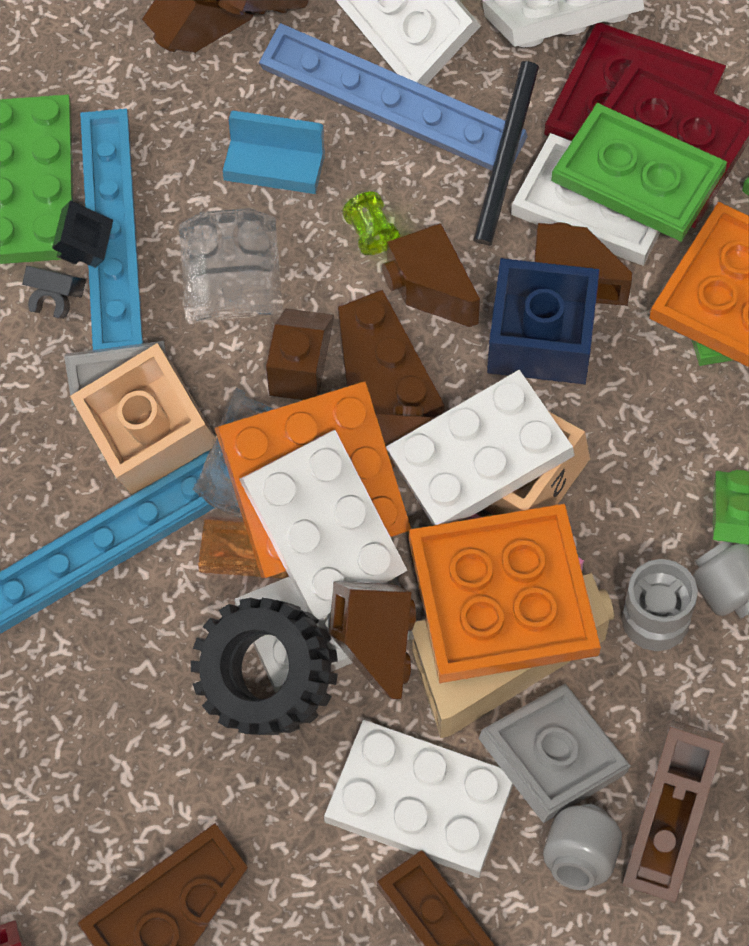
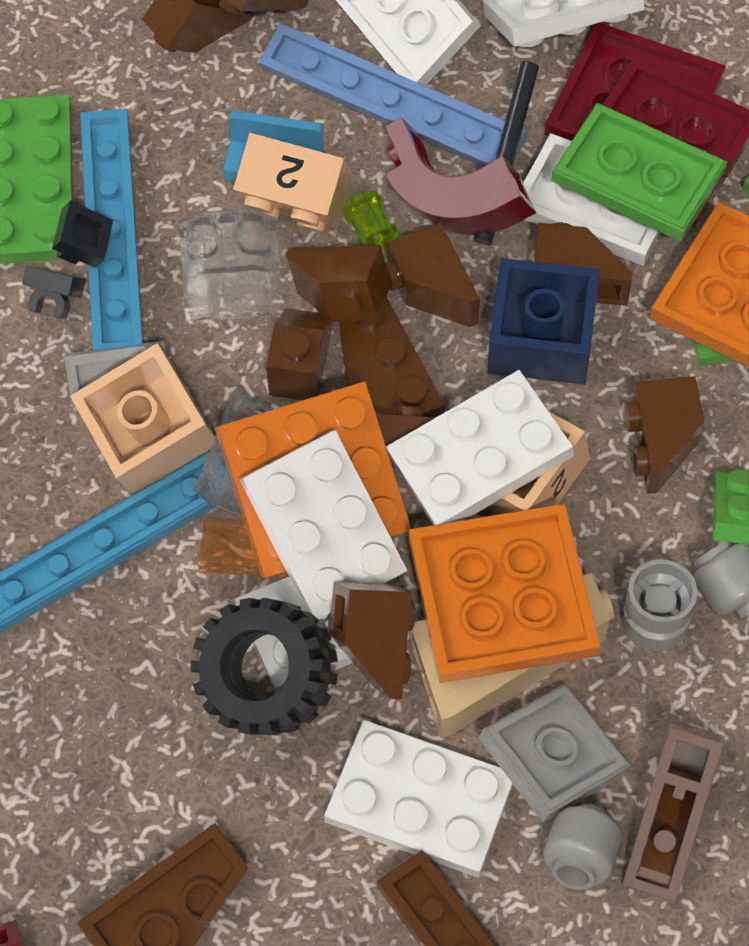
none -> light nougat brick [233,133,353,233]
none -> reddish brown slope [286,245,392,322]
none -> arch [386,117,536,235]
none -> reddish brown slope [624,376,704,494]

